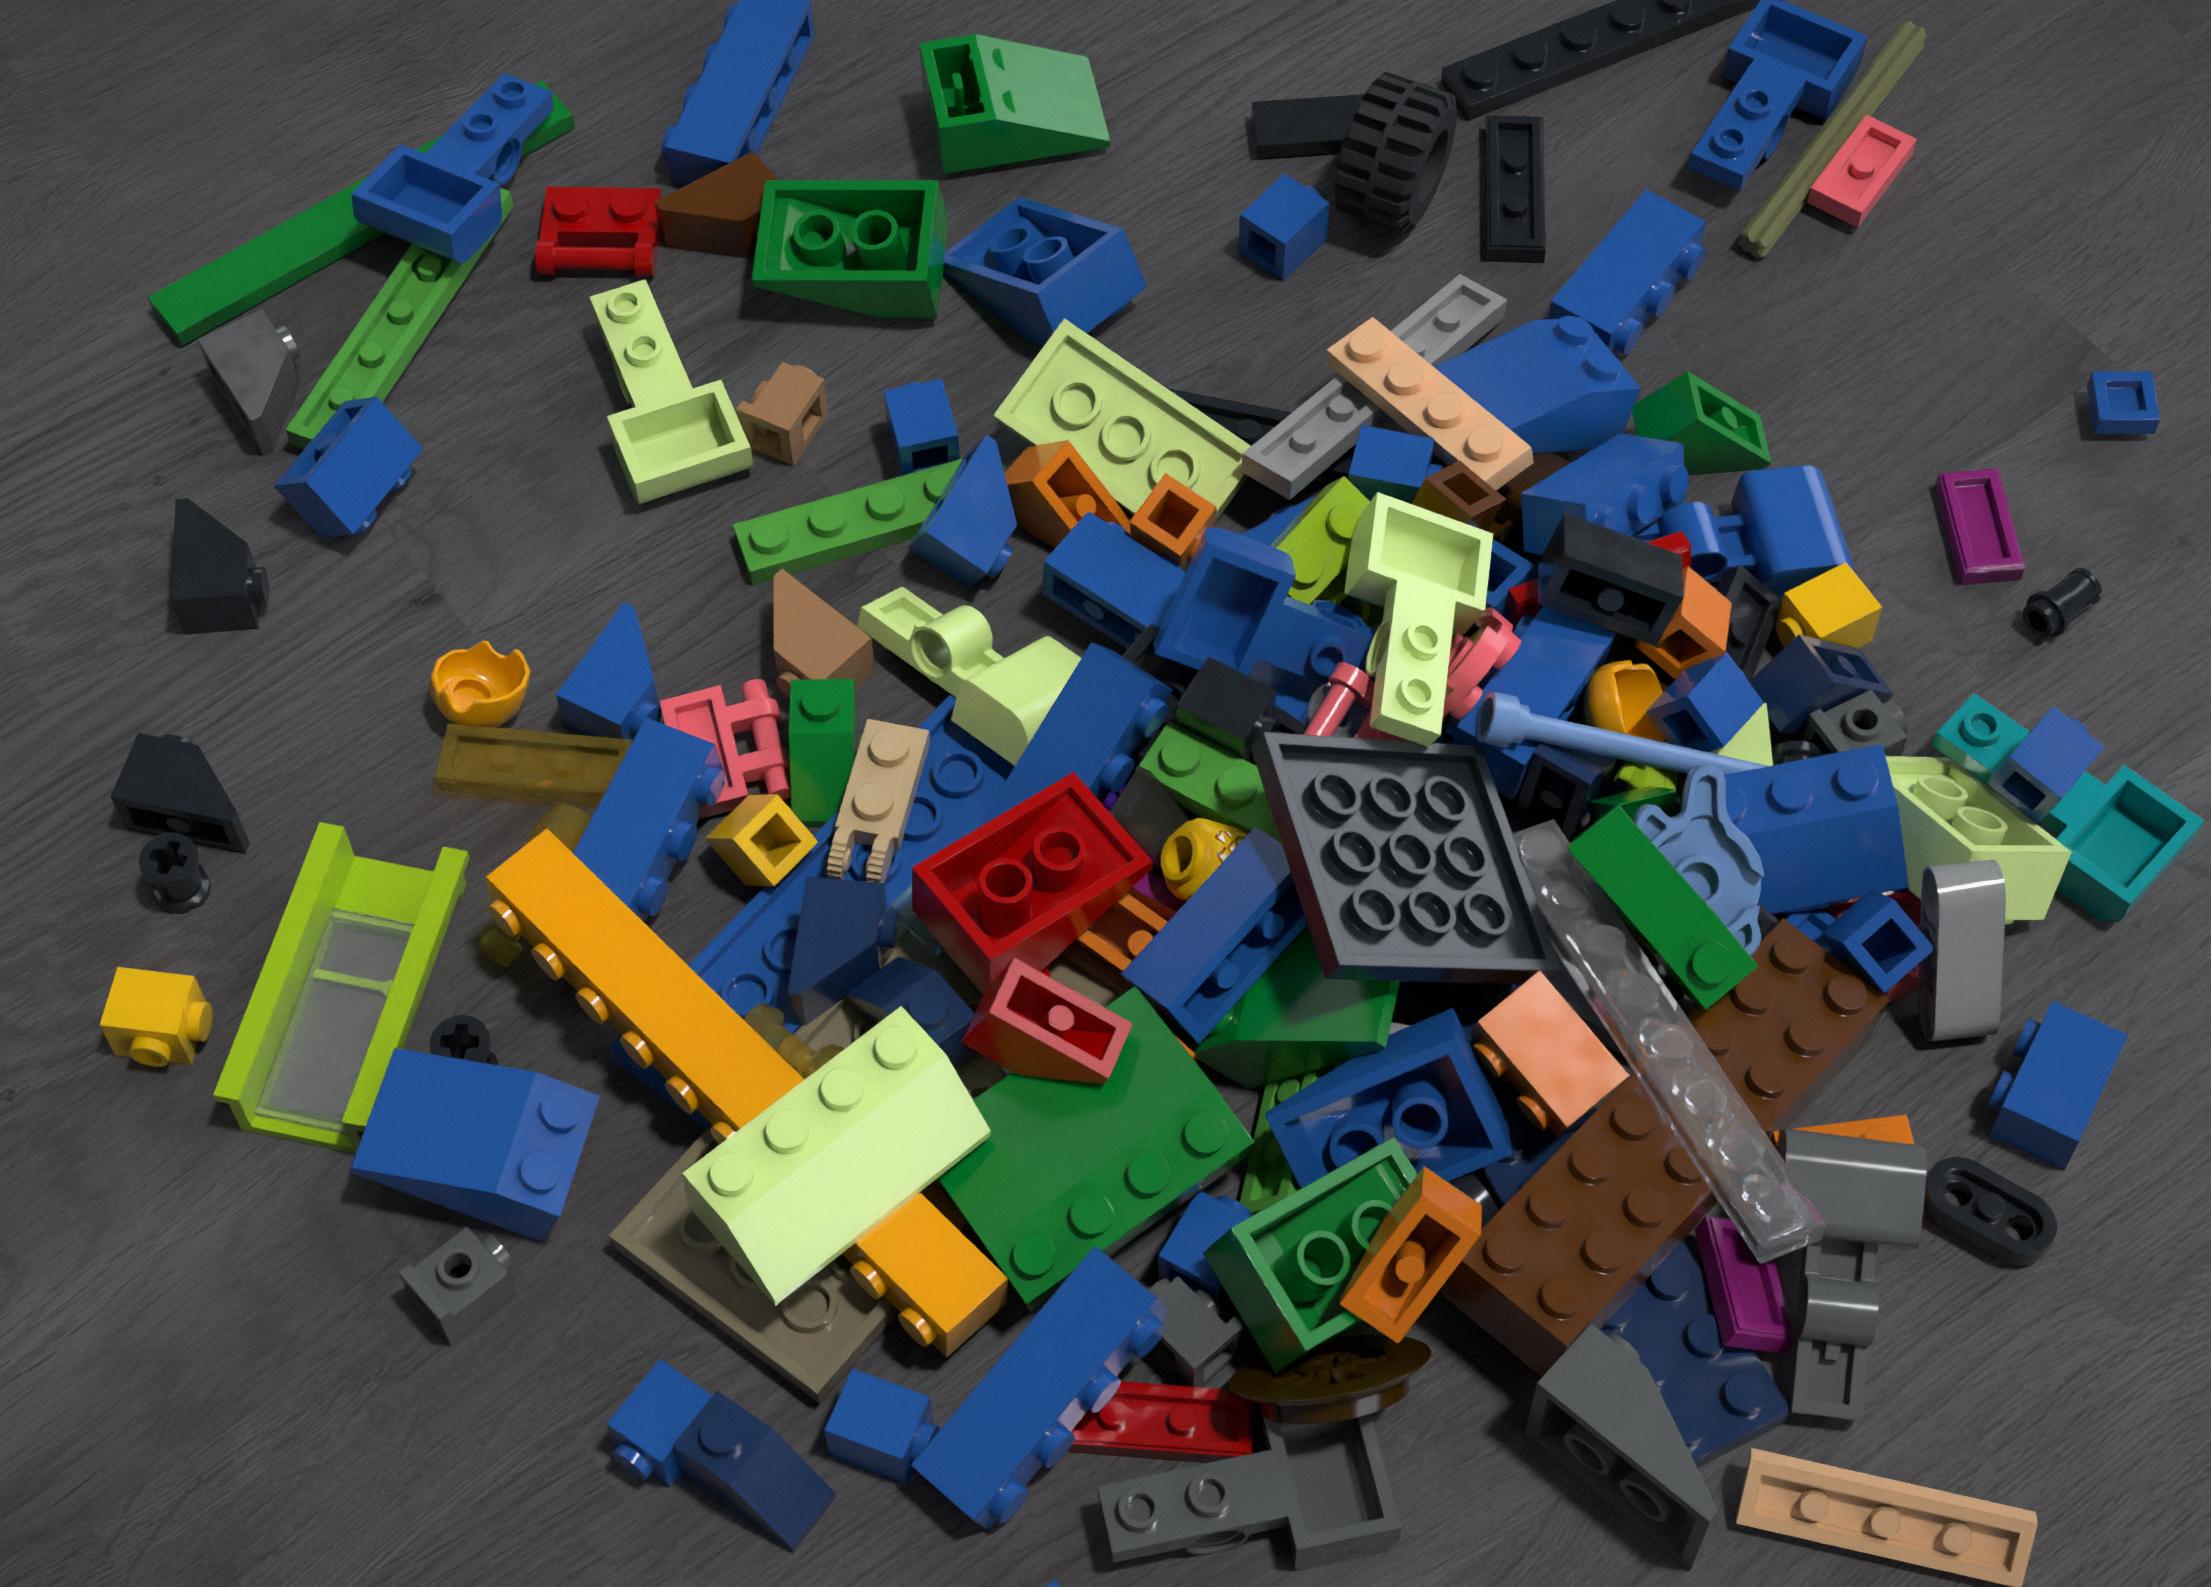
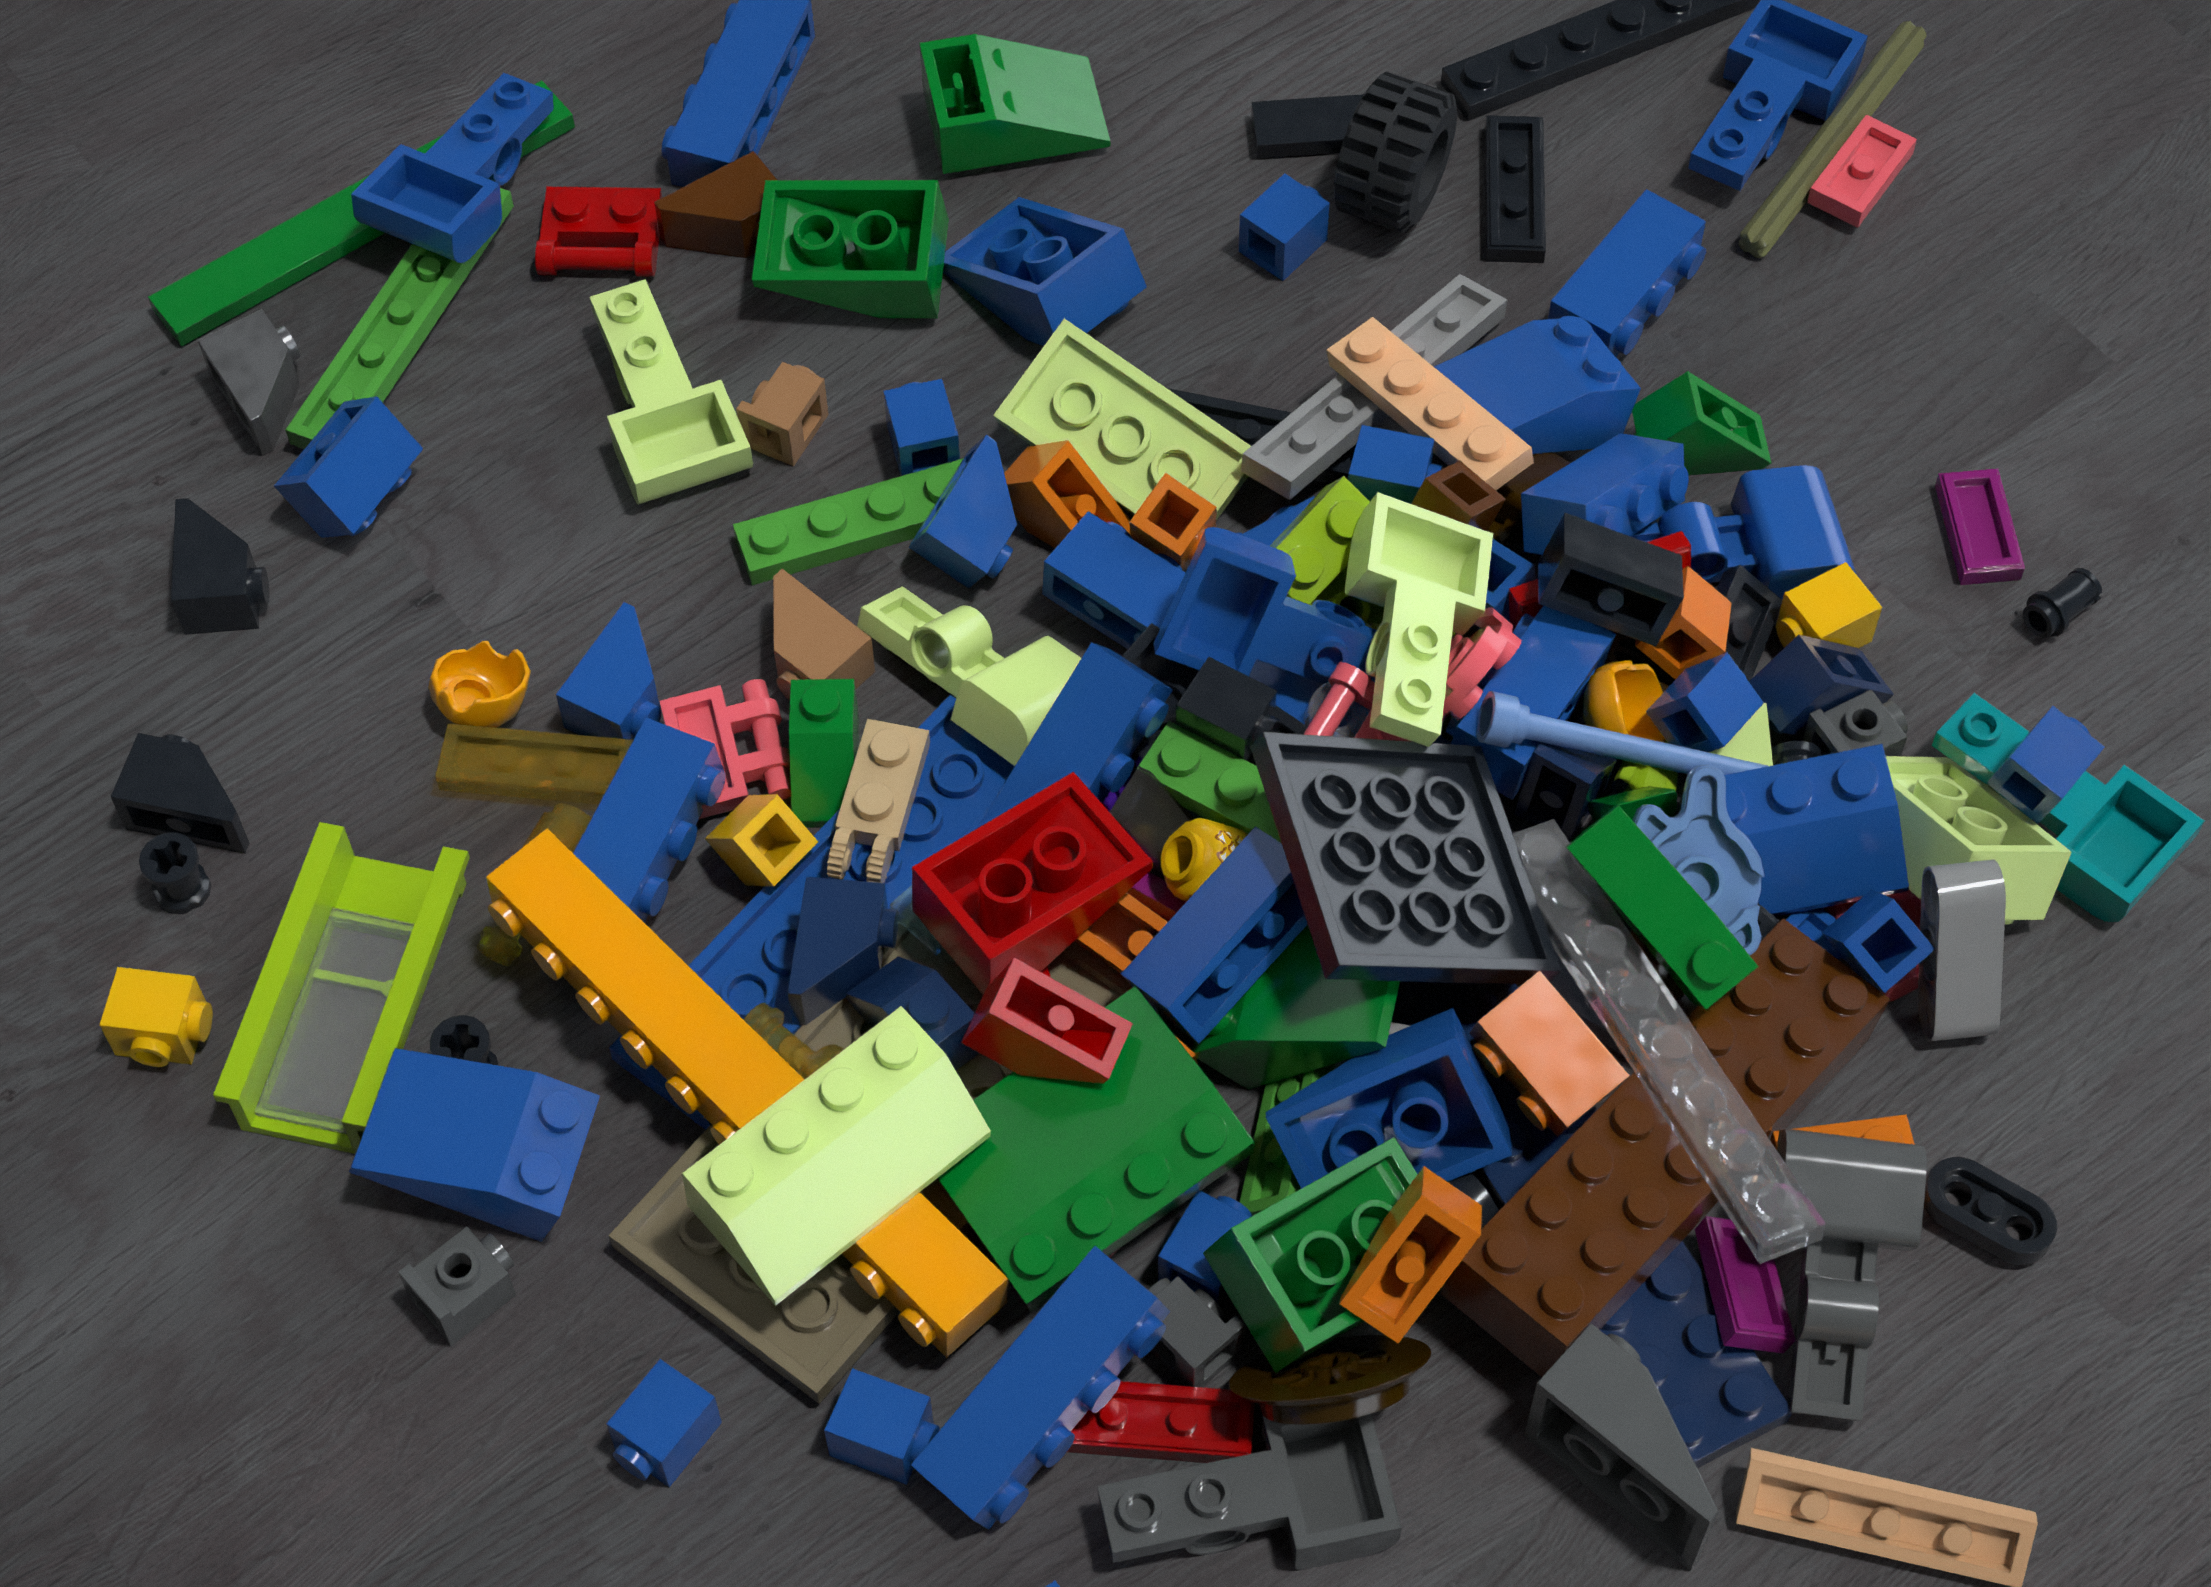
dark blue slope [673,1391,836,1553] -> none
blue brick [1987,1001,2128,1171] -> none
blue plate [2087,371,2160,434] -> none

